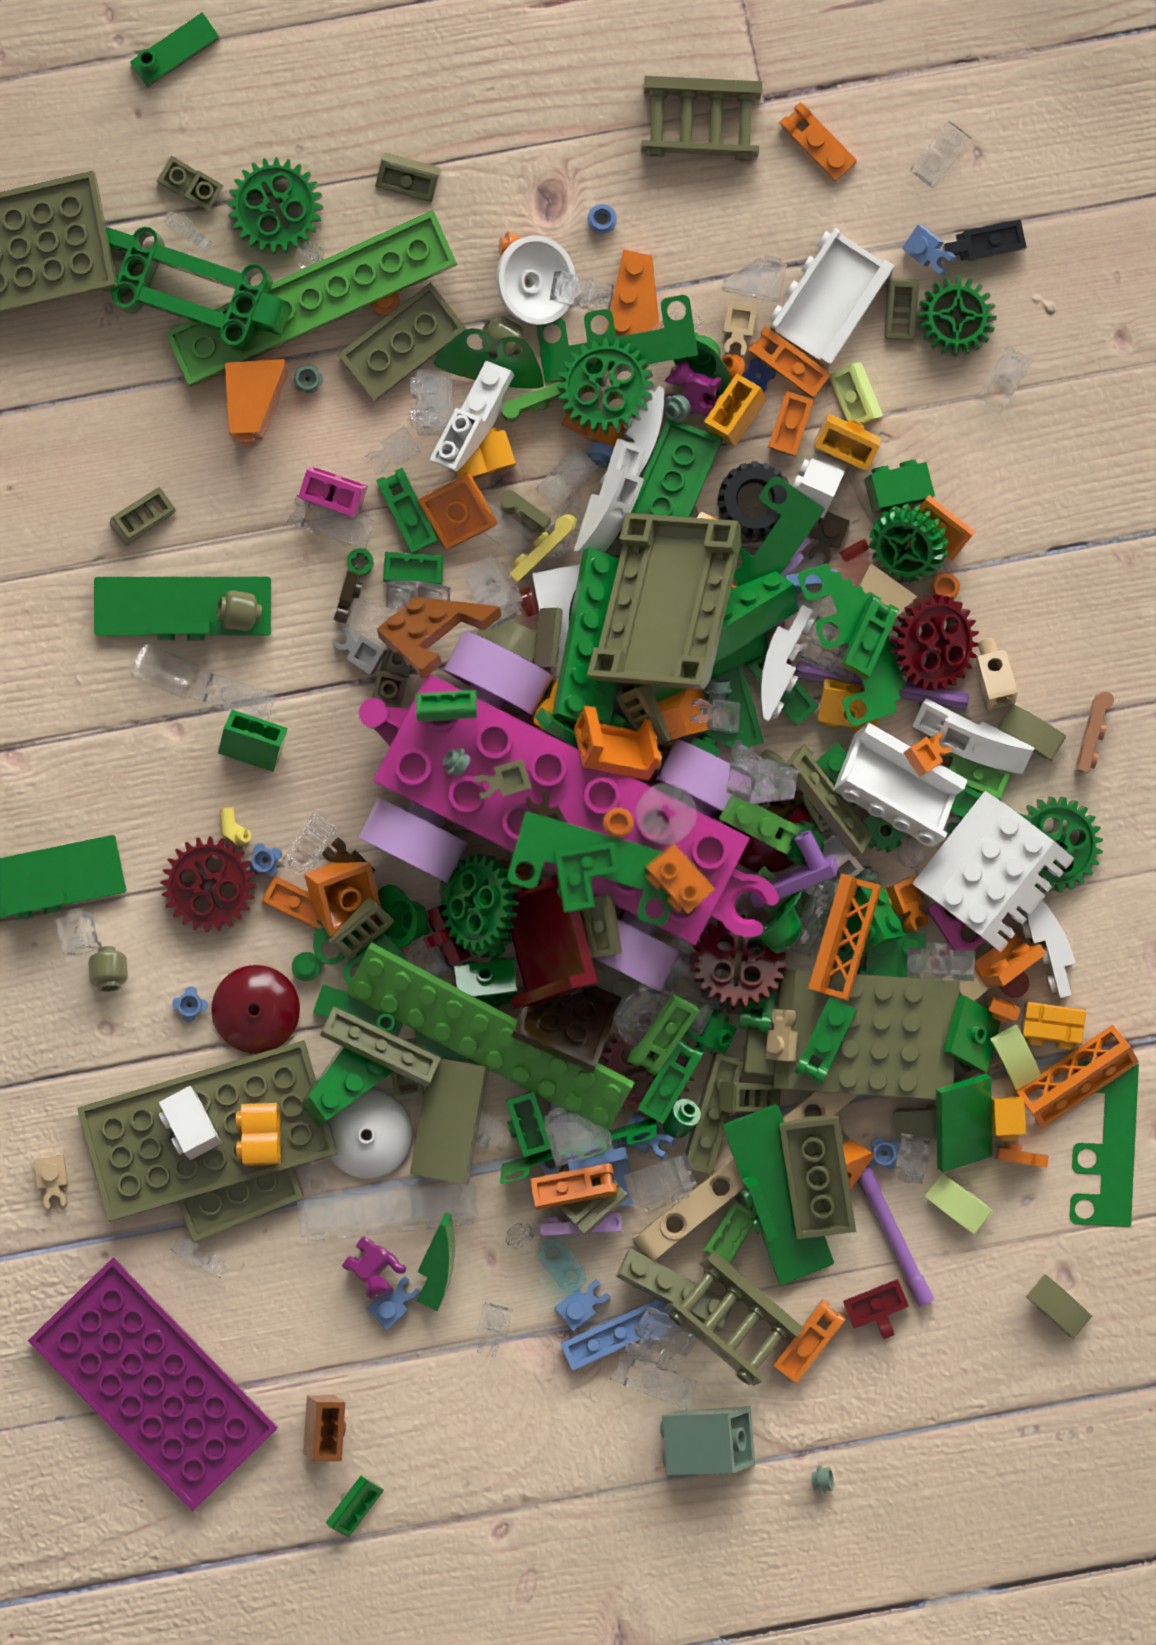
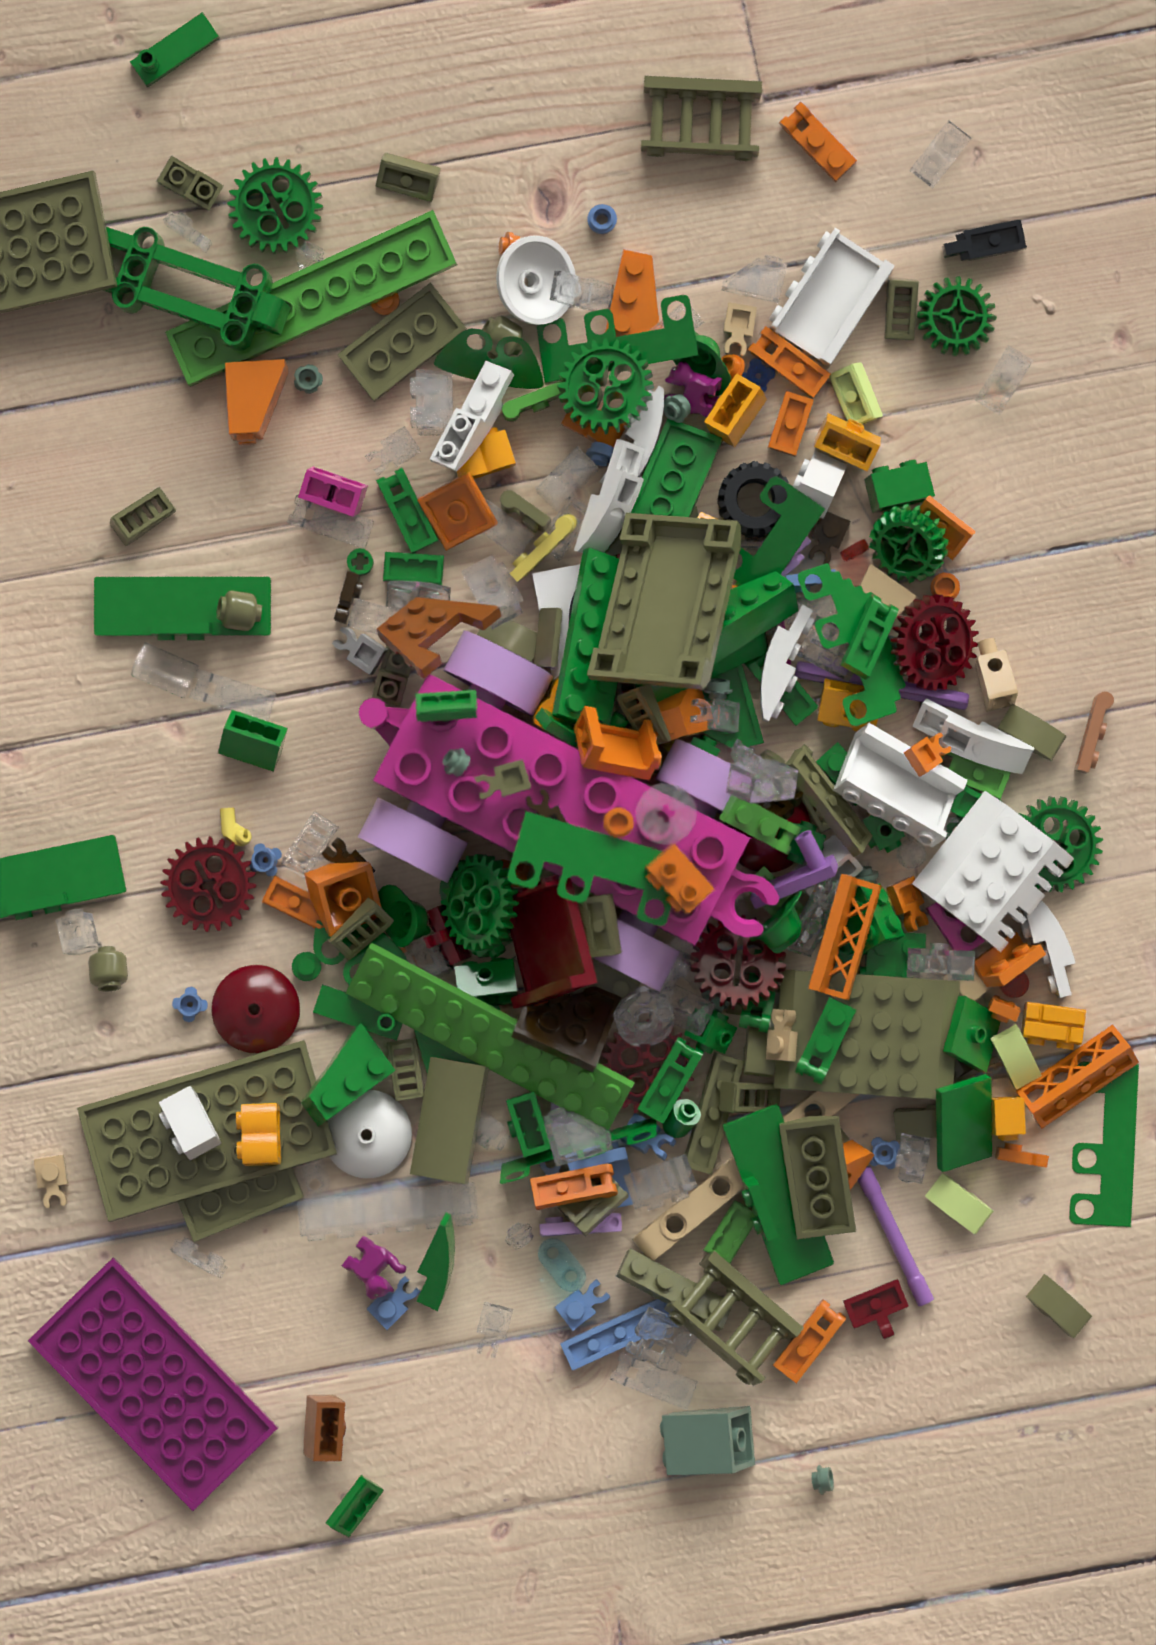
olive plate [320,1007,441,1087] -> none
clear red tile [518,586,539,618] -> none
green plate [554,842,620,912] -> none
bright green plate [628,994,700,1075] -> none
medium blue plate [902,224,957,275] -> none

